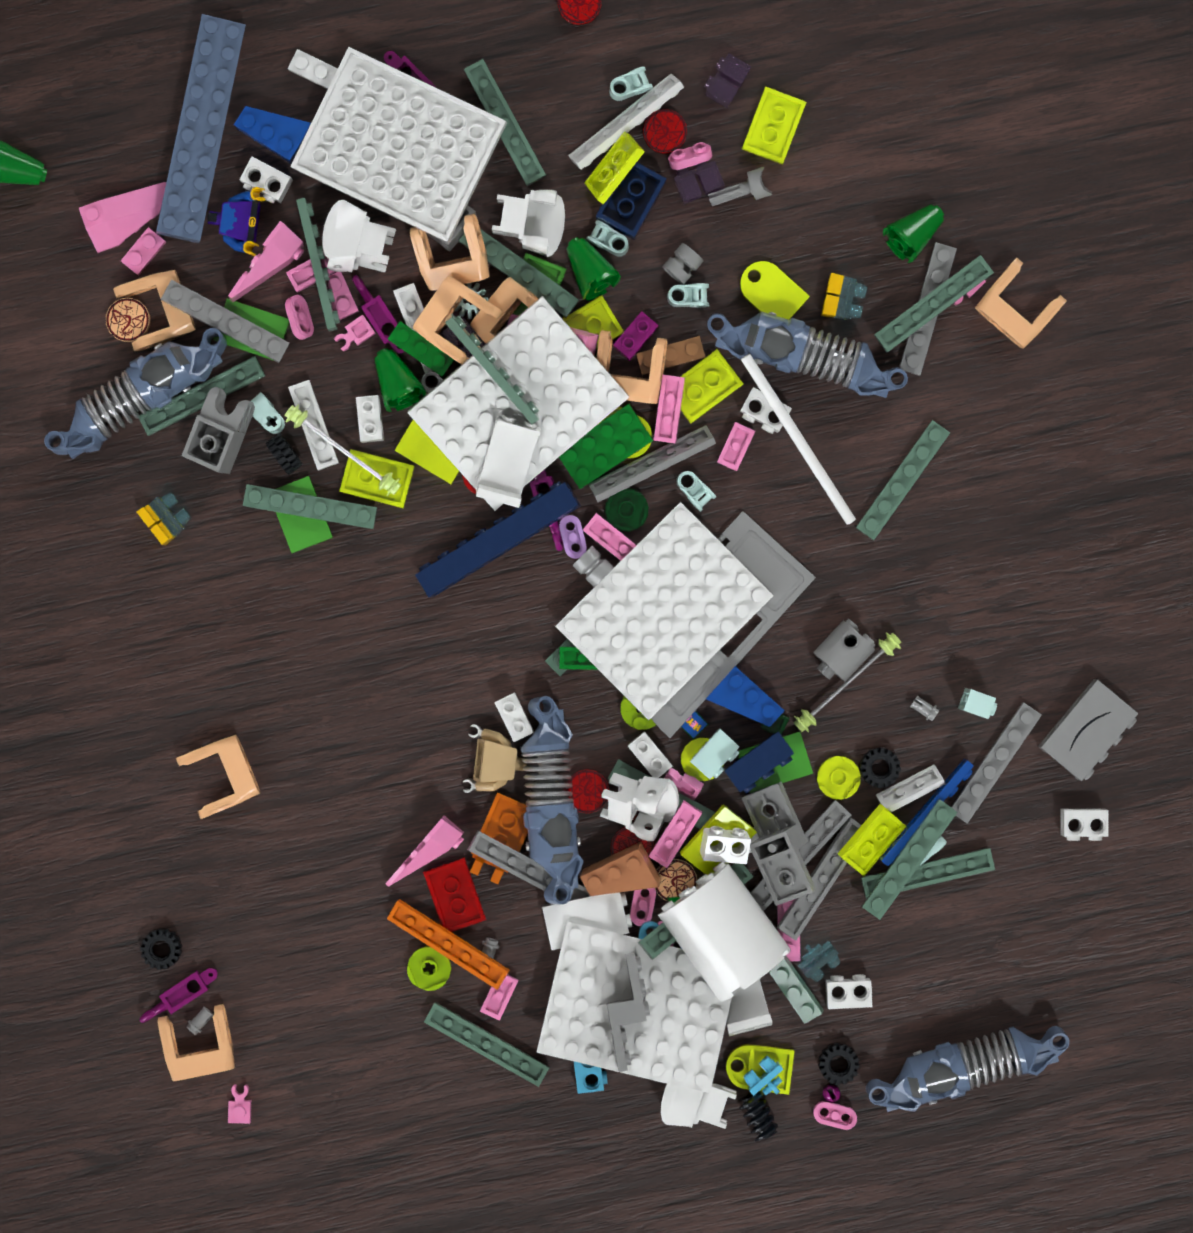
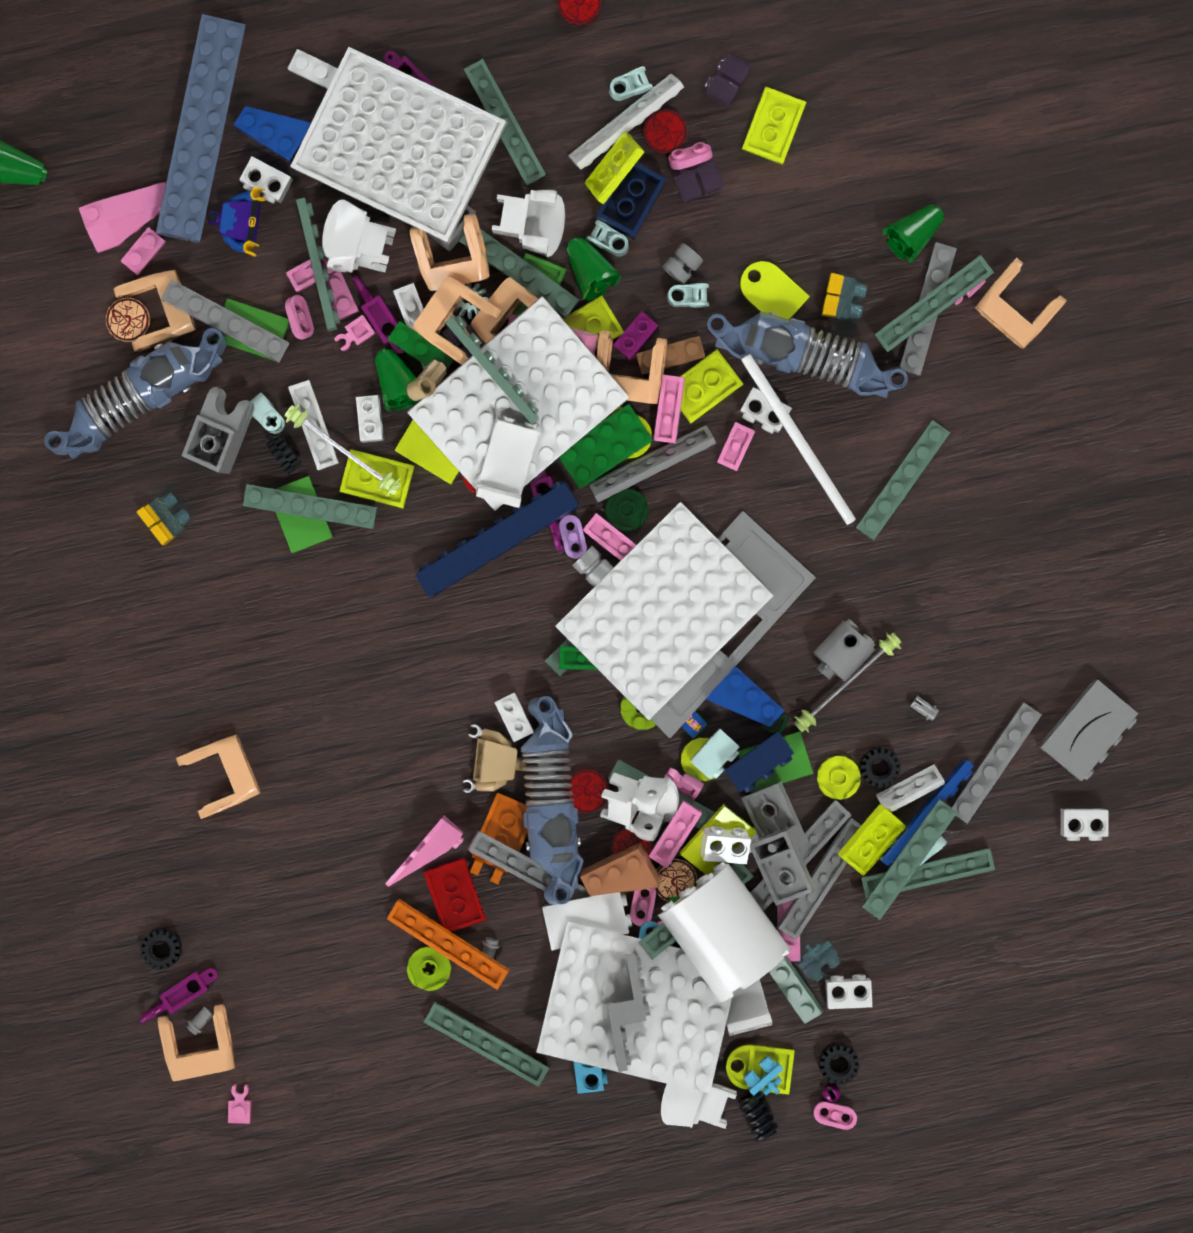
sand green tile [139,356,266,436] -> none
bright pink wedge [228,221,304,302] -> none
bright pink plate [480,975,518,1021] -> none
white brick [627,731,673,778] -> none
light aqua piece [676,471,716,512] -> none
light grey piece [708,167,772,206] -> none
sand blue piece [866,1026,1069,1112] -> none
light aqua brick [958,688,997,719] -> none
none -> tan piece [407,360,447,401]

